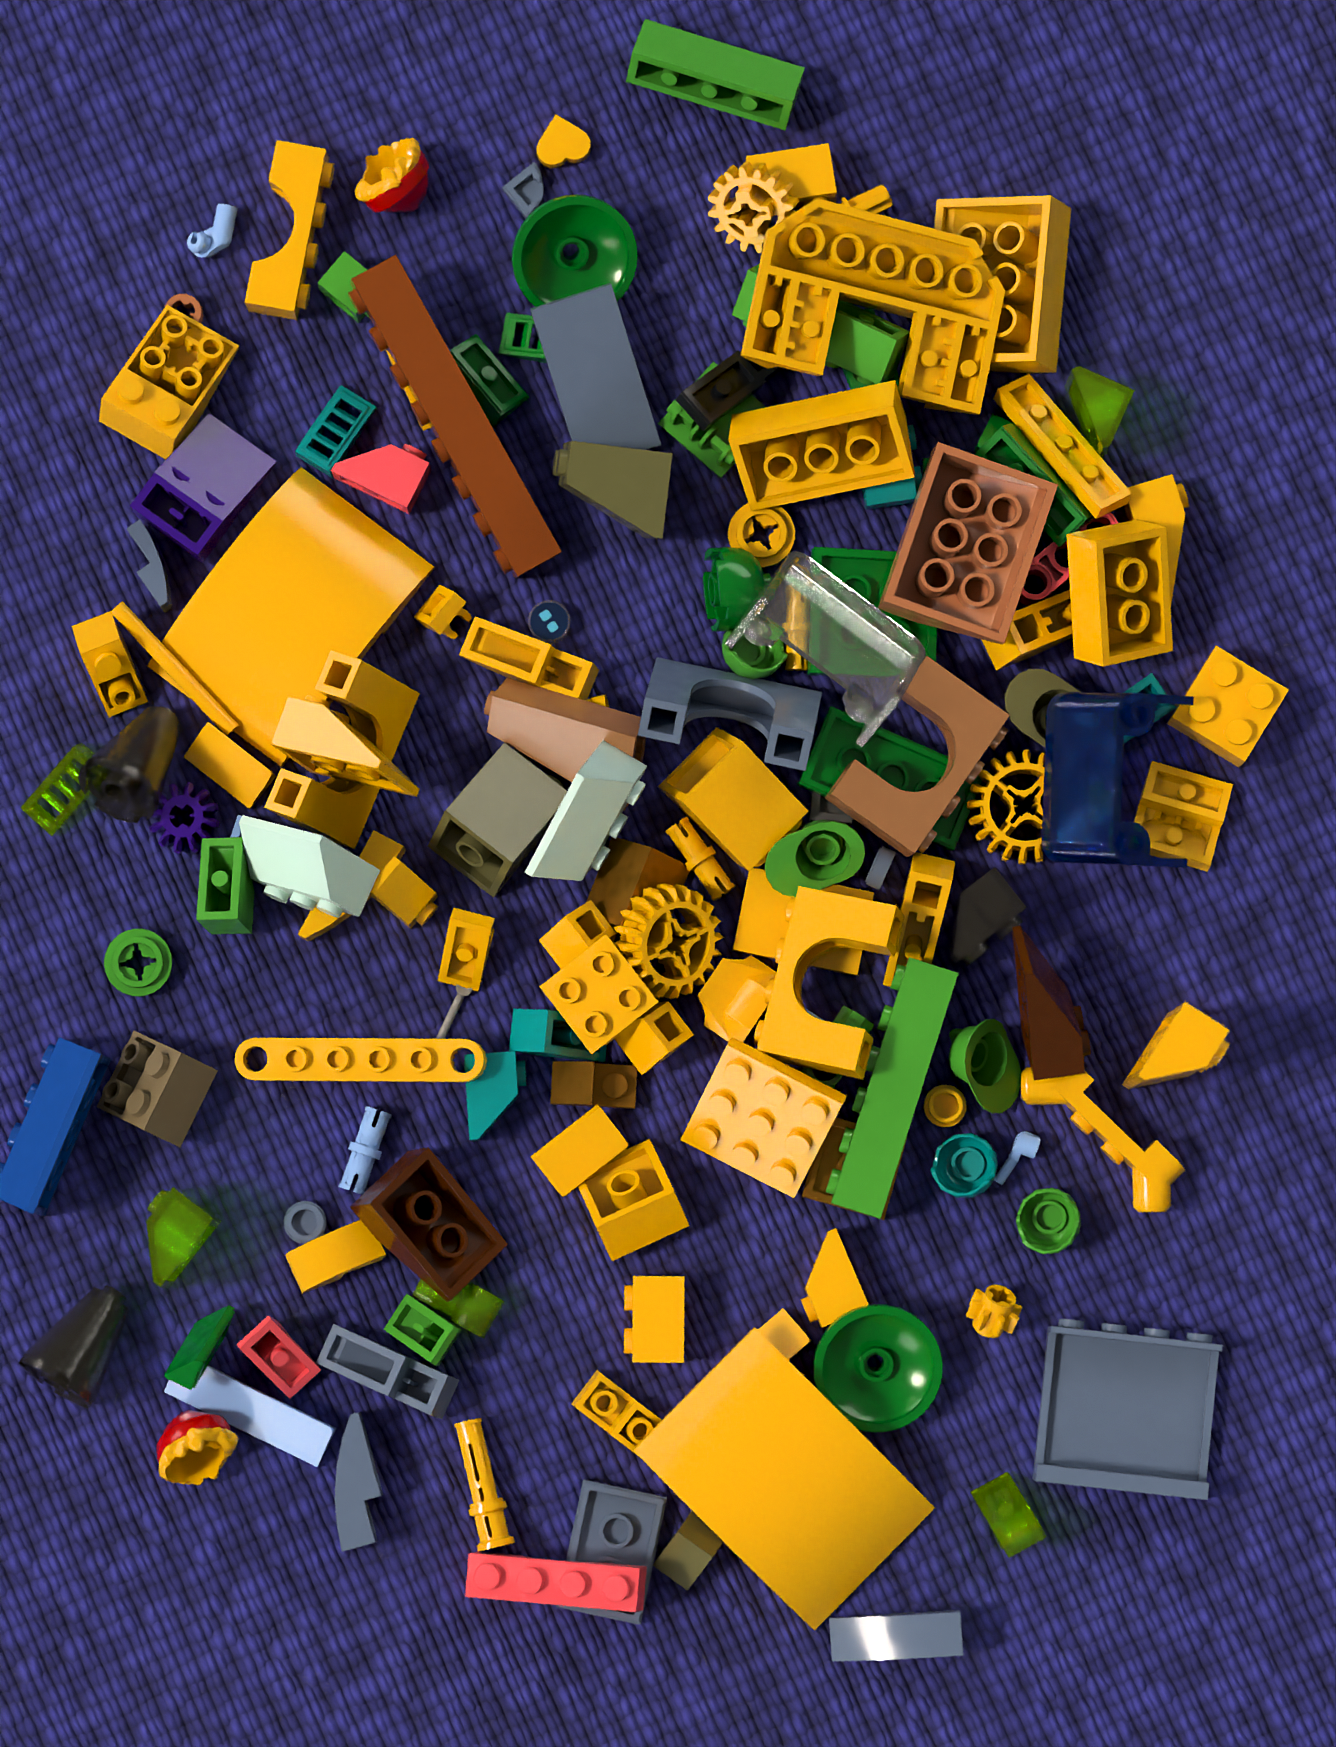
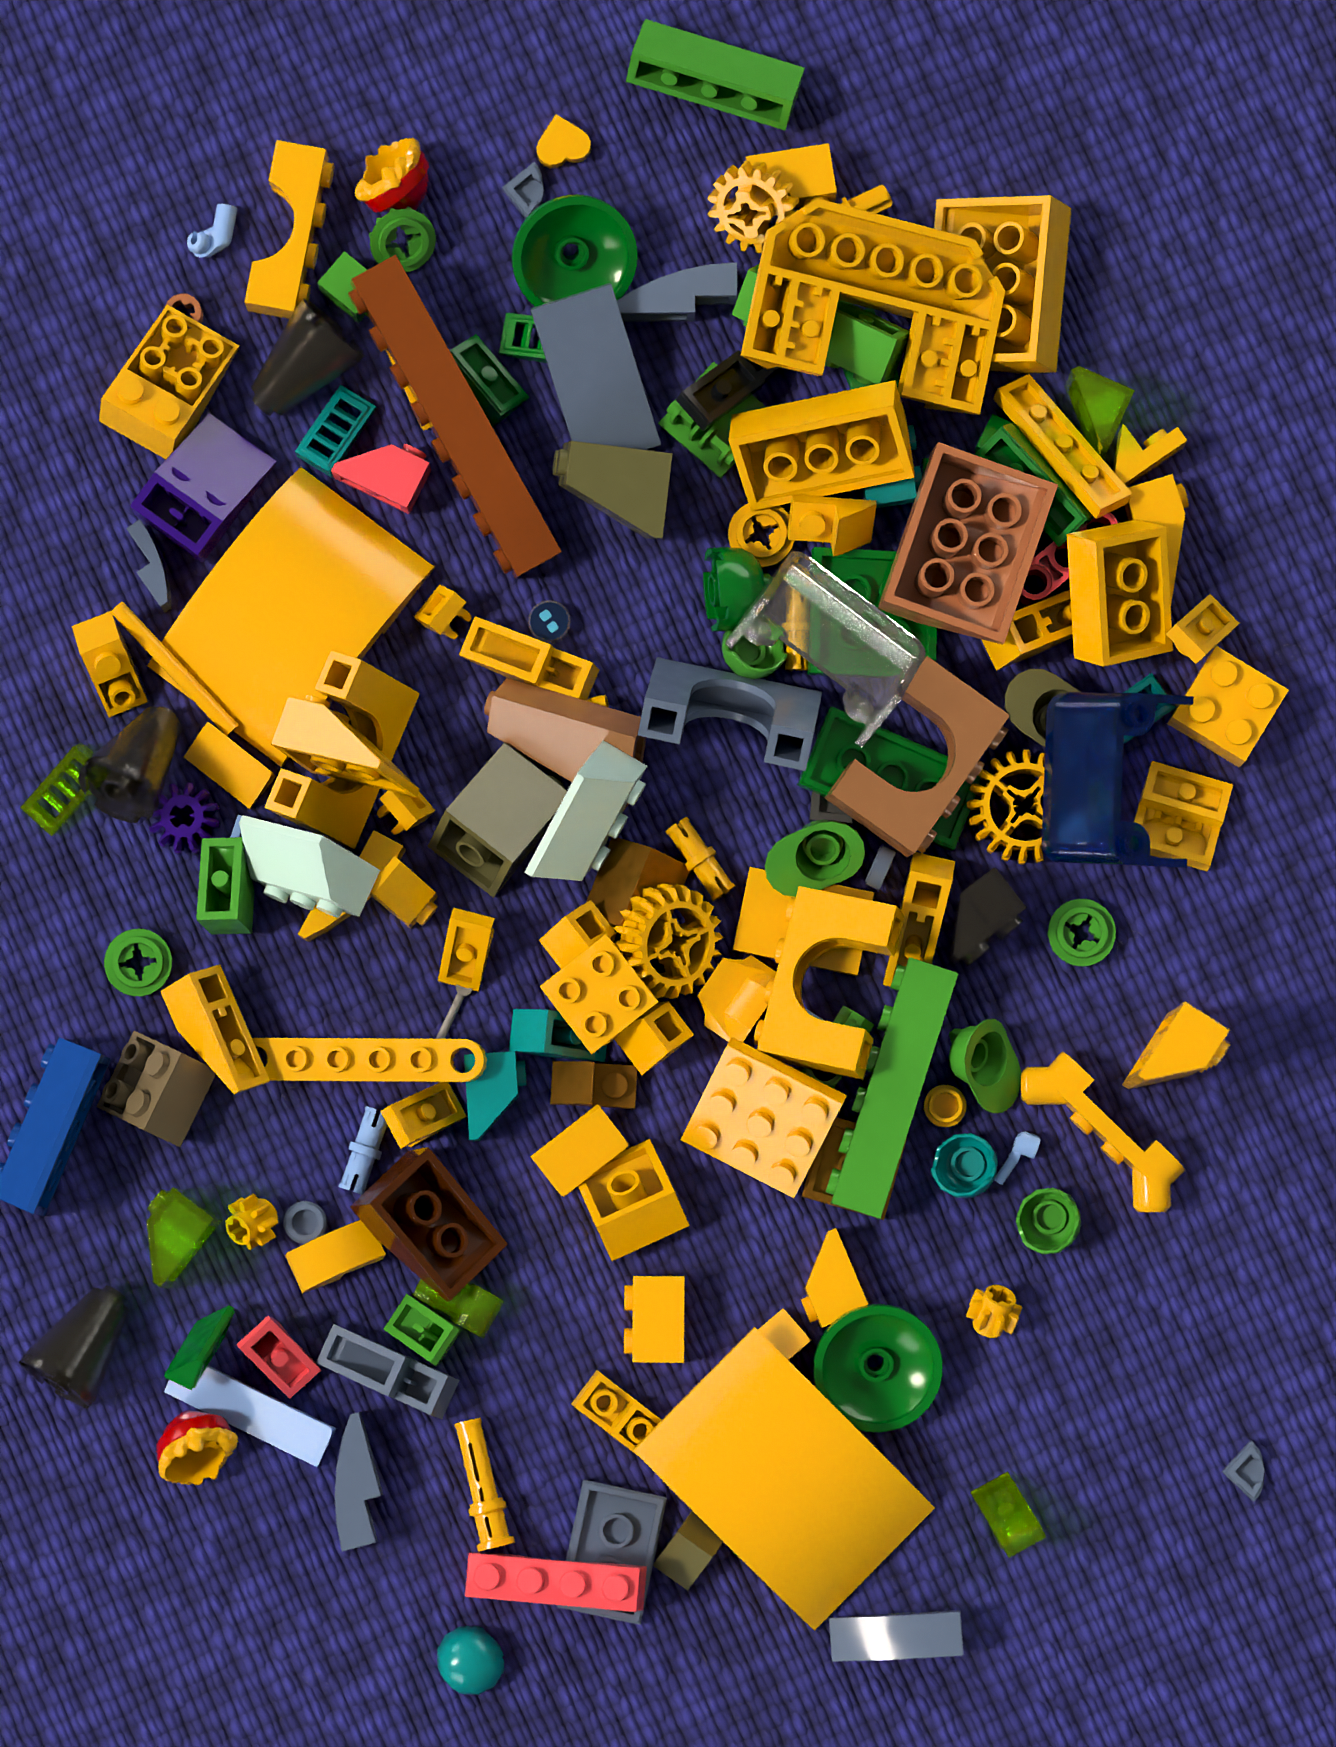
yellow slope [658,727,808,872] -> none
reddish brown slope [1012,926,1091,1080] -> none
sand blue panel [1032,1318,1223,1500] -> none
none -> yellow slope [160,964,270,1094]
none -> yellow gear [225,1193,279,1250]
none -> clear smoke cone [251,298,366,416]
none -> bright green gear [369,206,436,272]
none -> yellow tile [377,790,436,835]
none -> yellow slope [380,1082,467,1149]
none -> teal hair [437,1626,504,1695]
none -> sand blue slope [617,262,737,322]
none -> yellow slope [787,494,877,556]
none -> bright green gear [1047,899,1116,967]
none -> yellow slope [1113,424,1187,487]
none -> yellow plate [1166,594,1240,664]
none -> sand blue tile [1221,1441,1265,1502]

